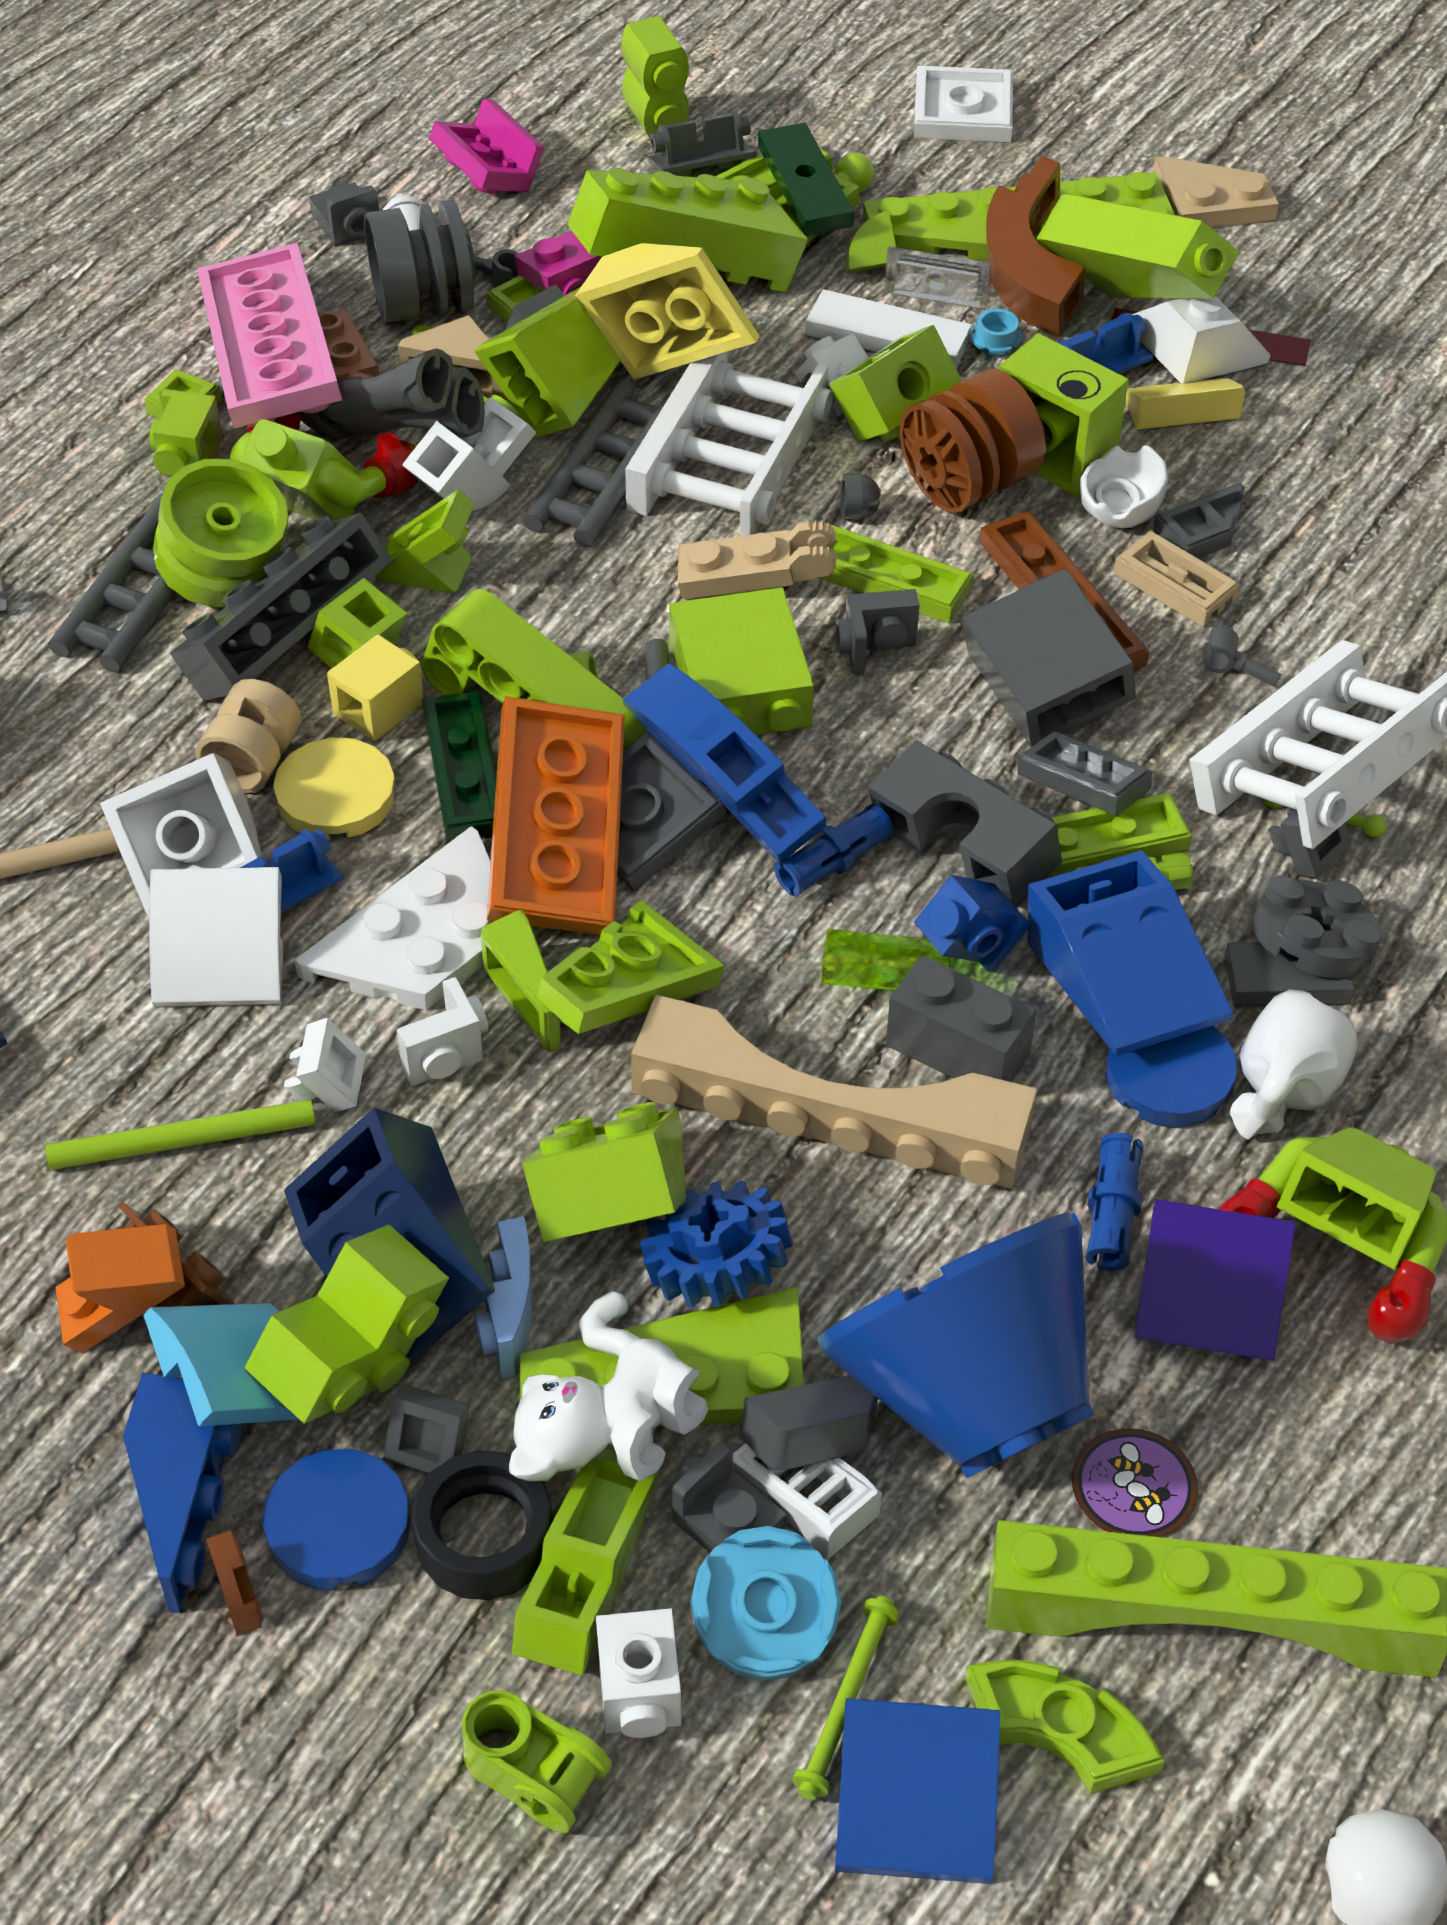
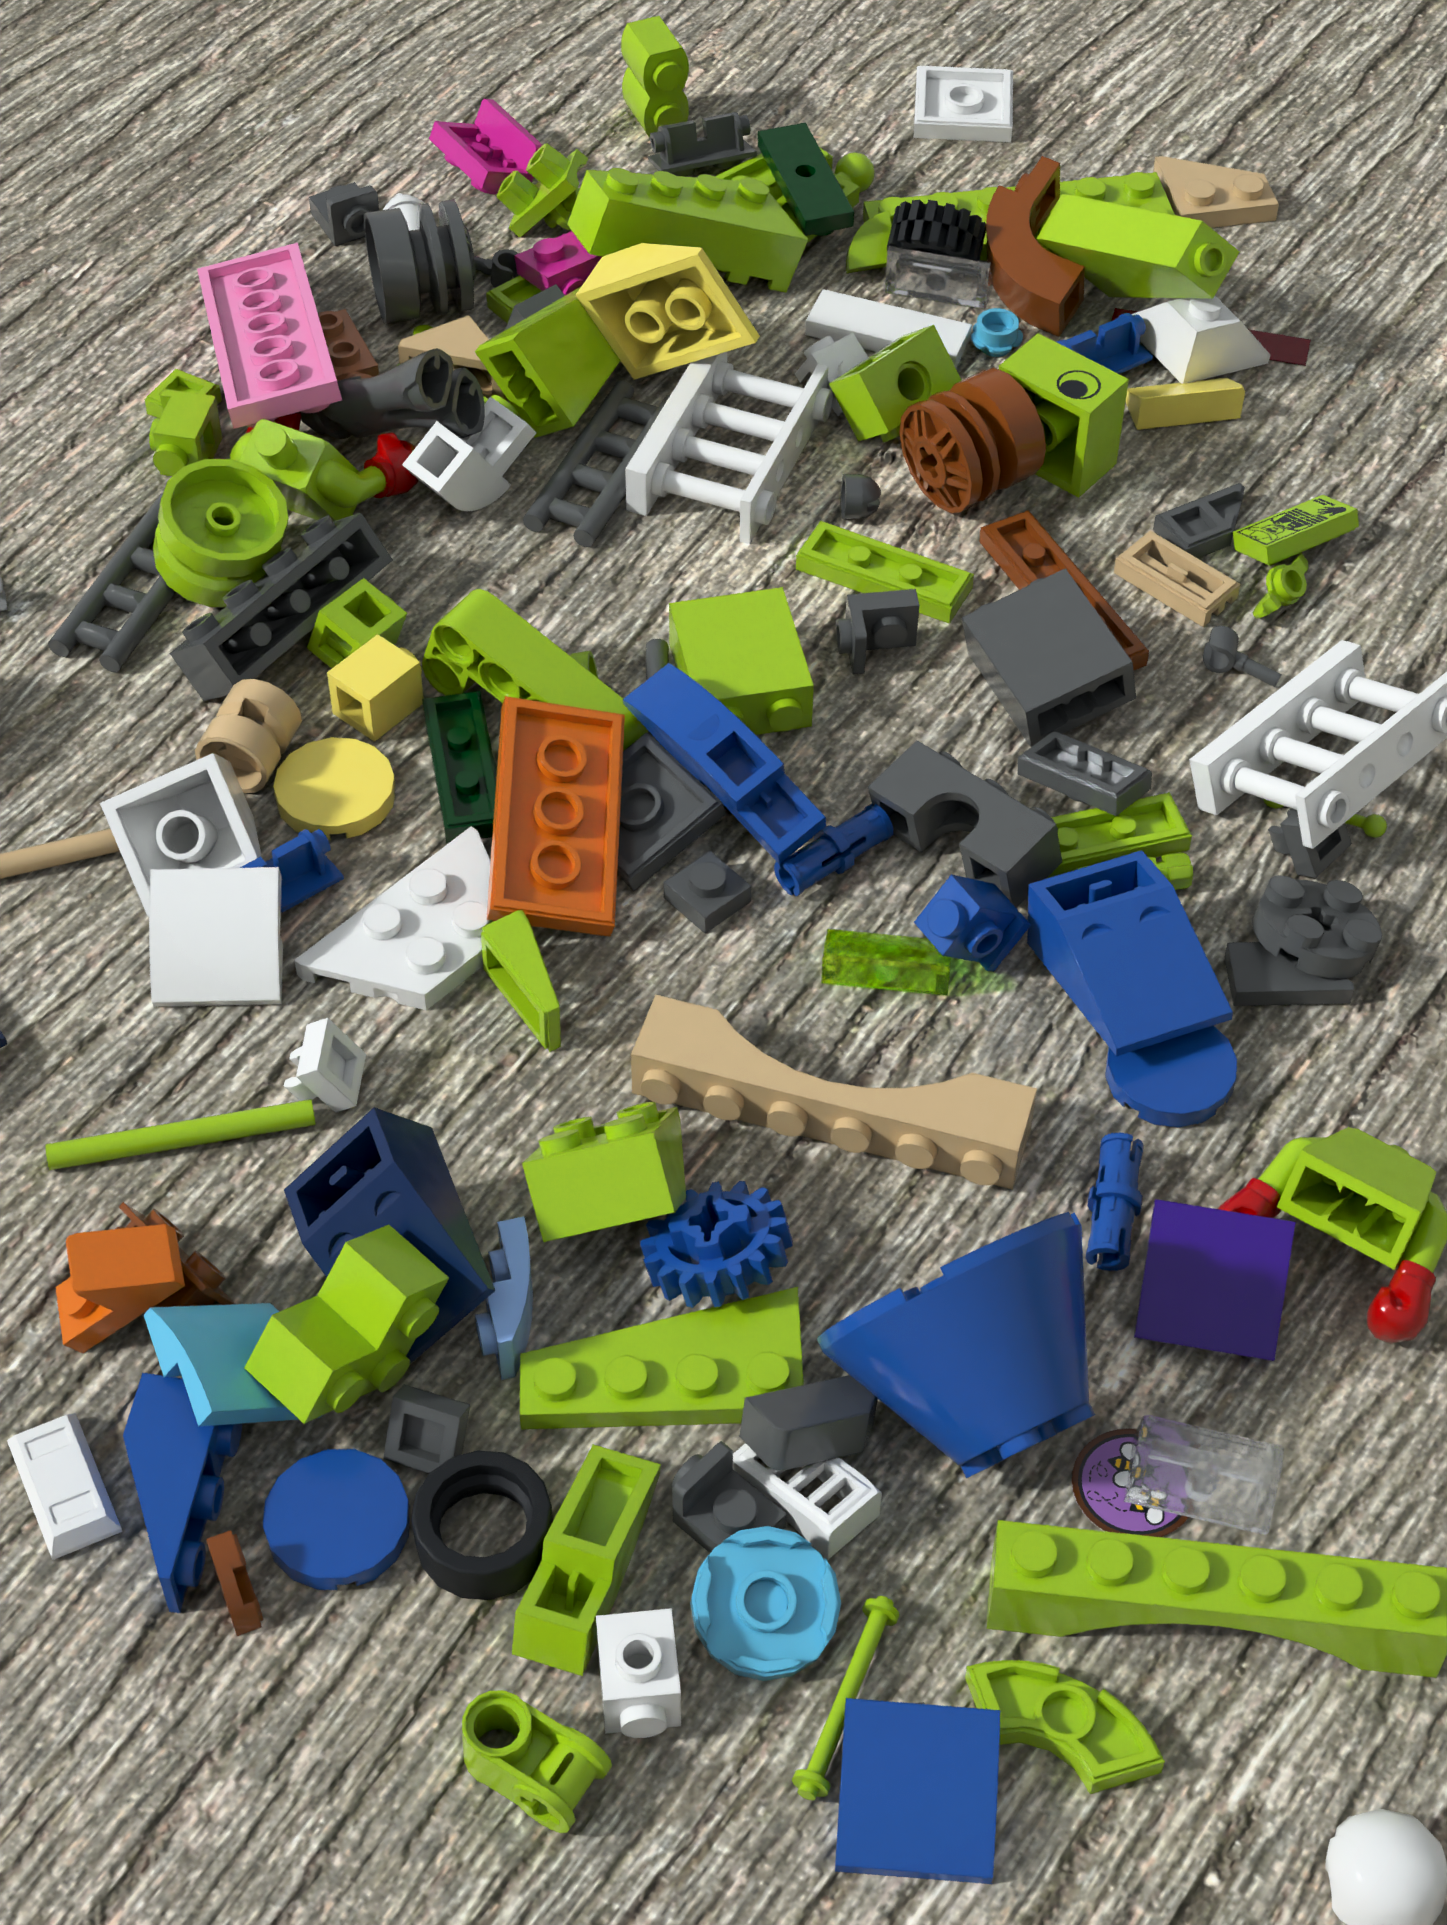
lime slope [375,489,475,593] -> none
white bracket [396,977,488,1087] -> none
white animal [509,1291,708,1482] -> none
lime wing [536,900,725,1034] -> none
tan hinge [678,520,836,600] -> none
dark grey brick [886,955,1037,1082] -> none
white hair [1080,445,1168,528] -> none
white piece [1230,989,1358,1140] -> none
none -> white tile [7,1413,123,1560]
none -> lime hips [496,143,588,237]
none -> dark grey plate [664,851,751,933]
none -> black tyre [887,200,986,276]
none -> clear slope [1124,1415,1284,1535]
none -> lime tile [1233,495,1359,566]
none -> lime piece [1253,553,1308,619]

